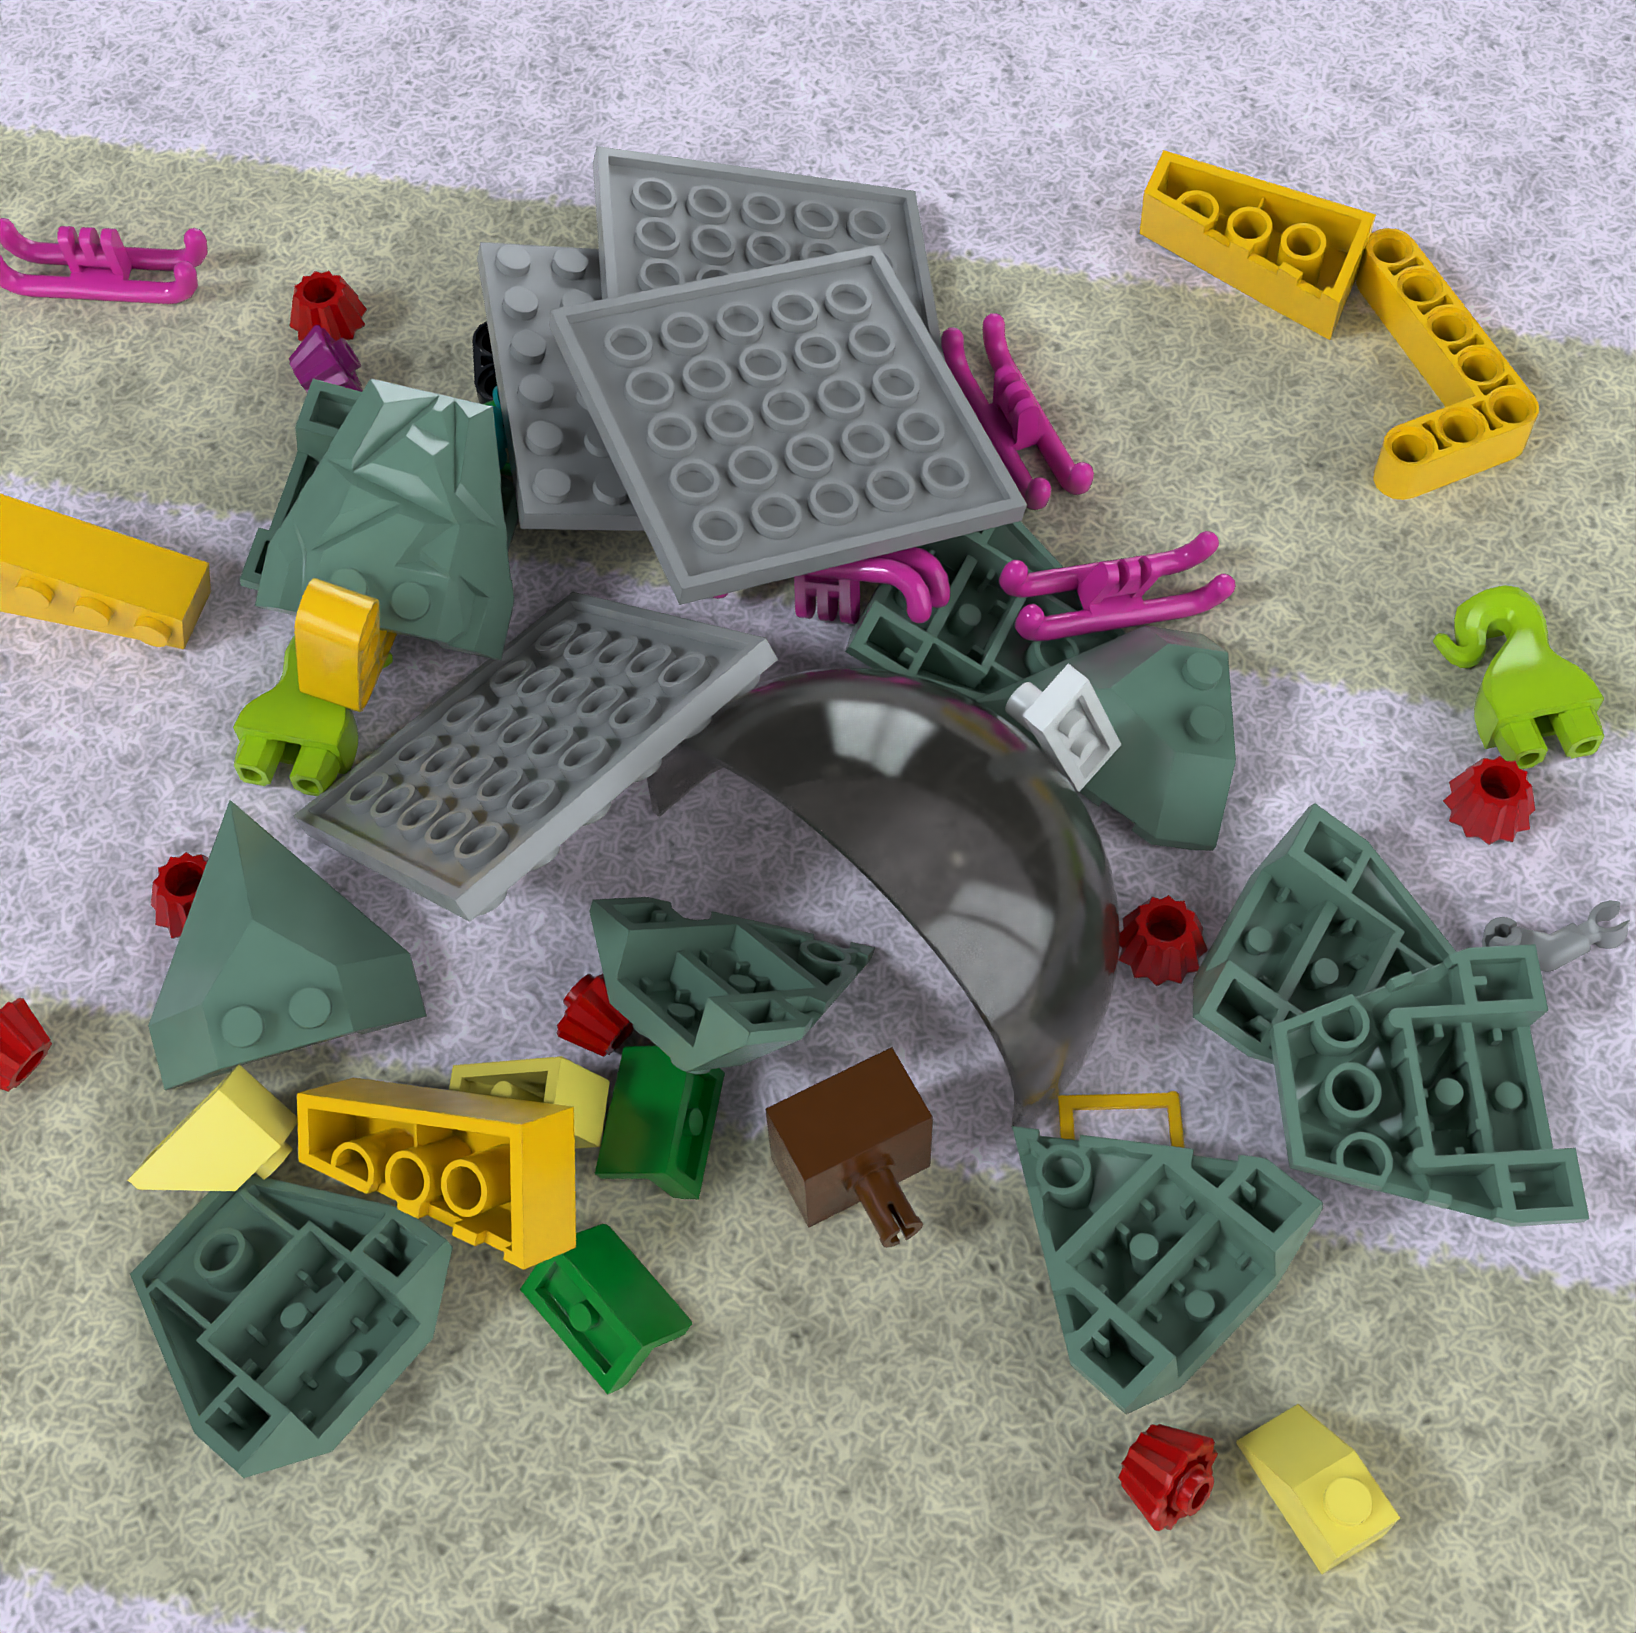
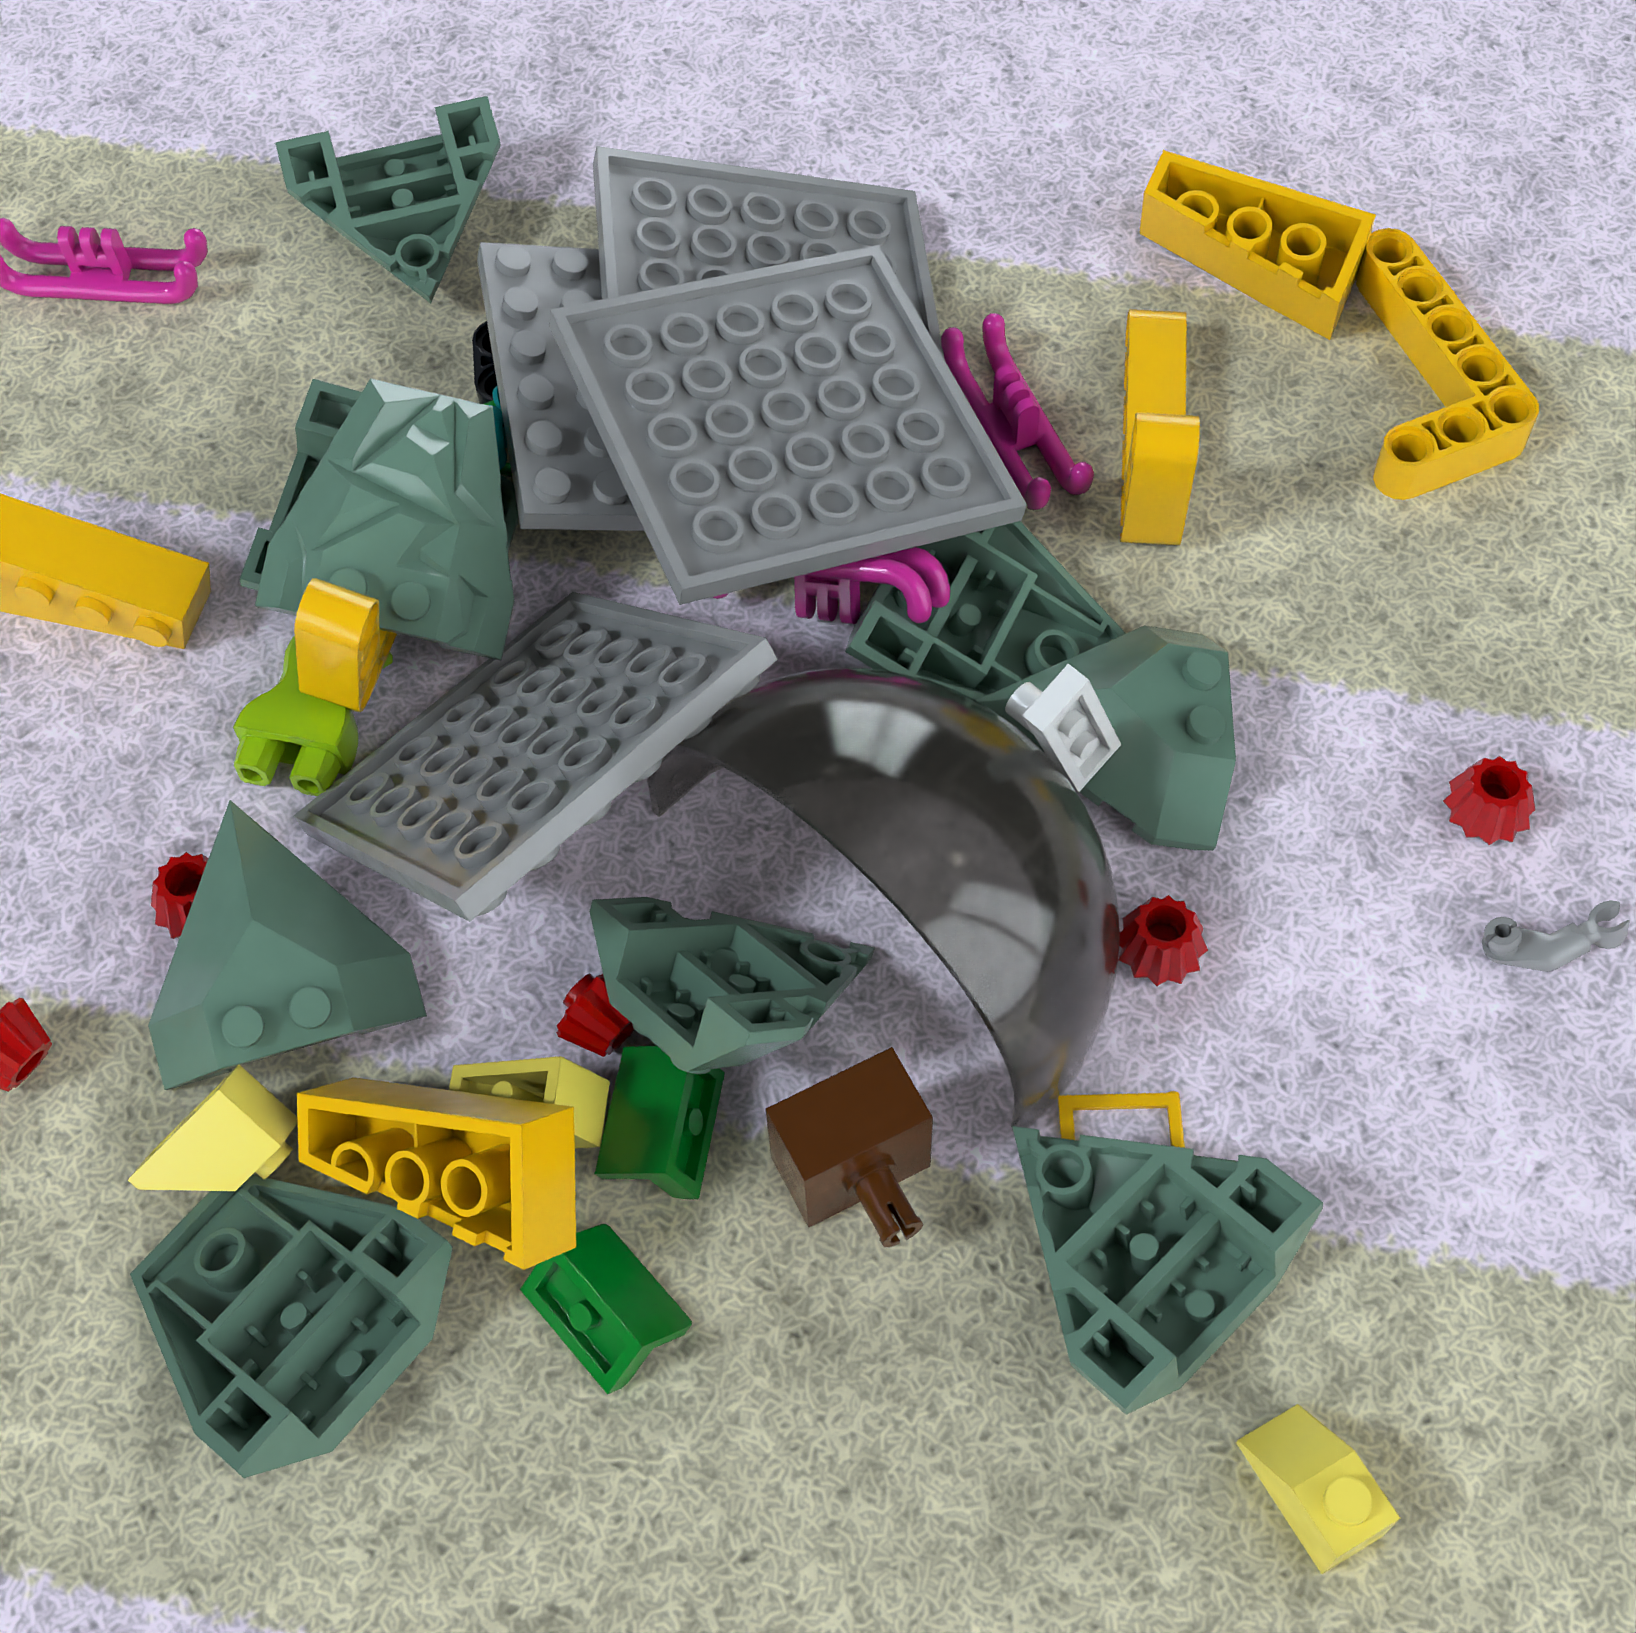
red piece [289,271,367,341] -> none
magenta piece [289,325,363,393] -> none
dark pink piece [999,531,1236,642] -> none
red piece [1118,1424,1218,1531] -> none
sand green wedge [1193,803,1457,1065] -> none
sand green wedge [1269,944,1590,1227] -> none
lime hips [1433,585,1605,769] -> none
none -> sand green wedge [275,96,501,304]
none -> yellow beam [1120,309,1200,545]

